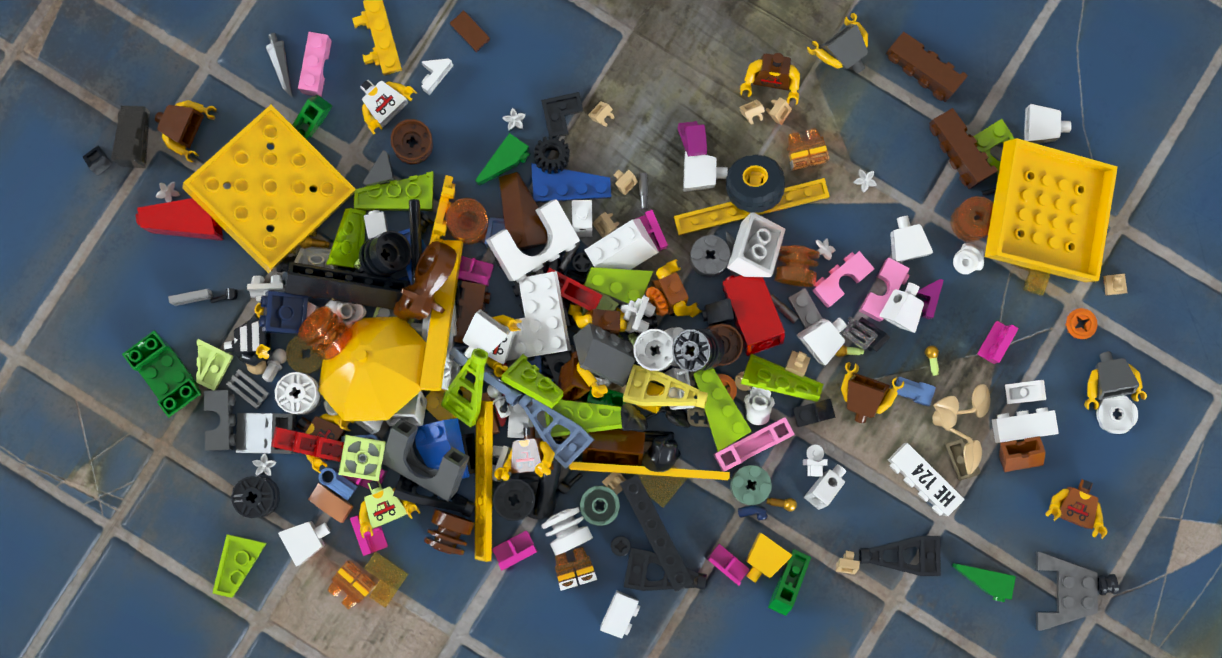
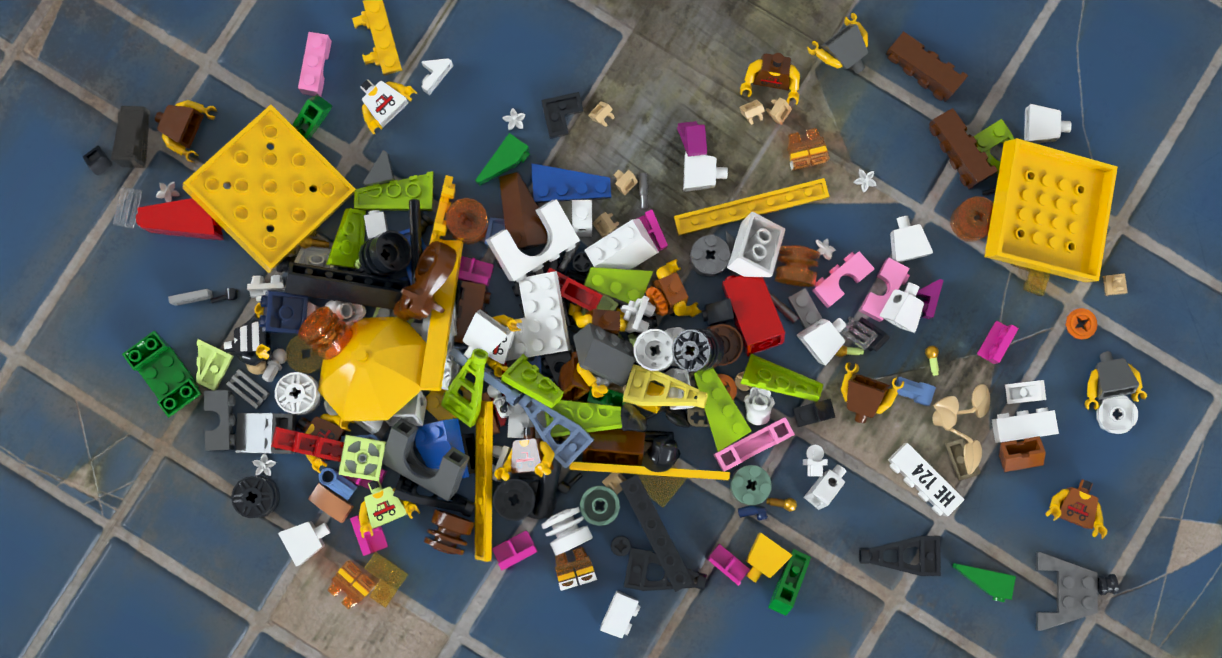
lime wing [212,534,267,598] -> none
dark grey bar [266,33,293,98] -> none
reddish brown wheel [391,119,433,165] -> none
reddish brown tile [450,10,490,52] -> none
black tyre [534,136,570,174] -> none
black wheel [726,155,785,213] -> none
tan tile [785,350,810,377] -> none
tan tile [836,551,860,575] -> none
white head [953,243,984,274] -> none
none -> clear tile [113,186,142,229]

